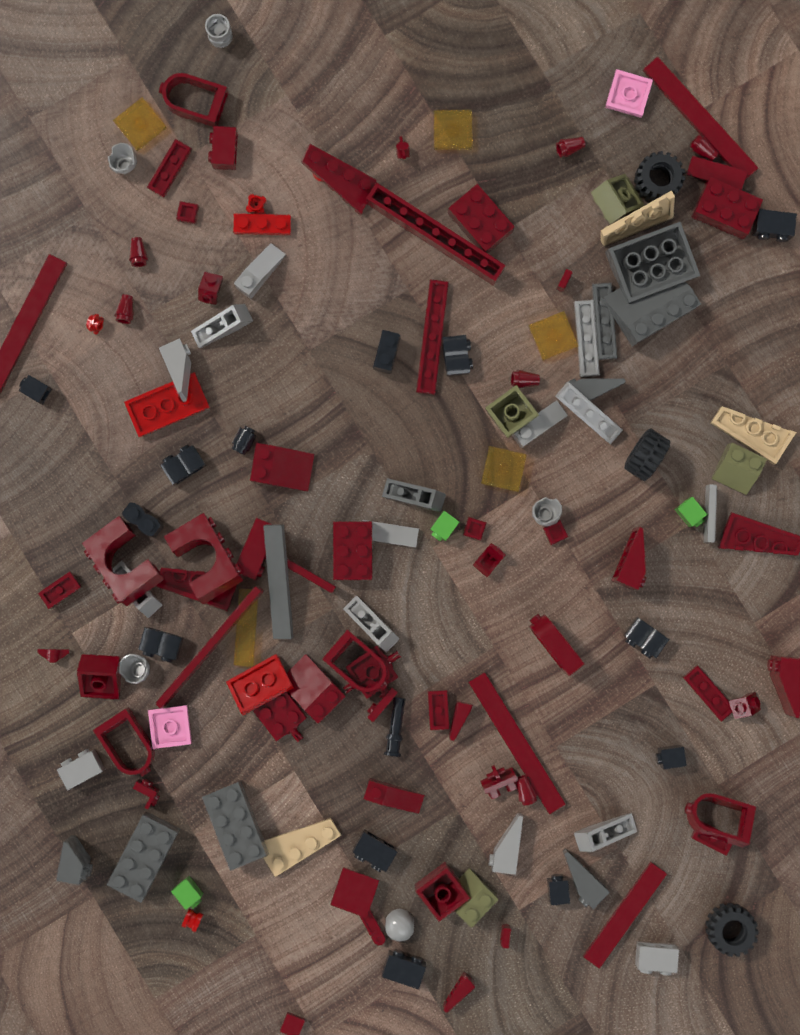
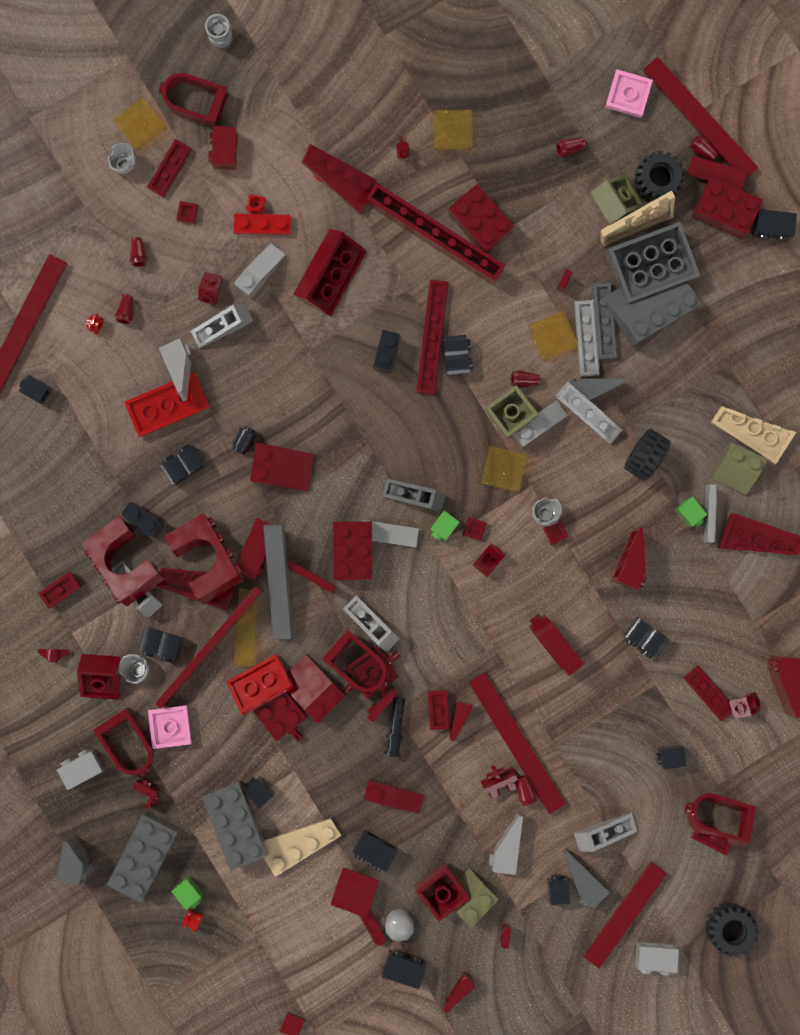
none -> black brick [244,776,275,809]
none -> dark red slope [293,228,367,317]

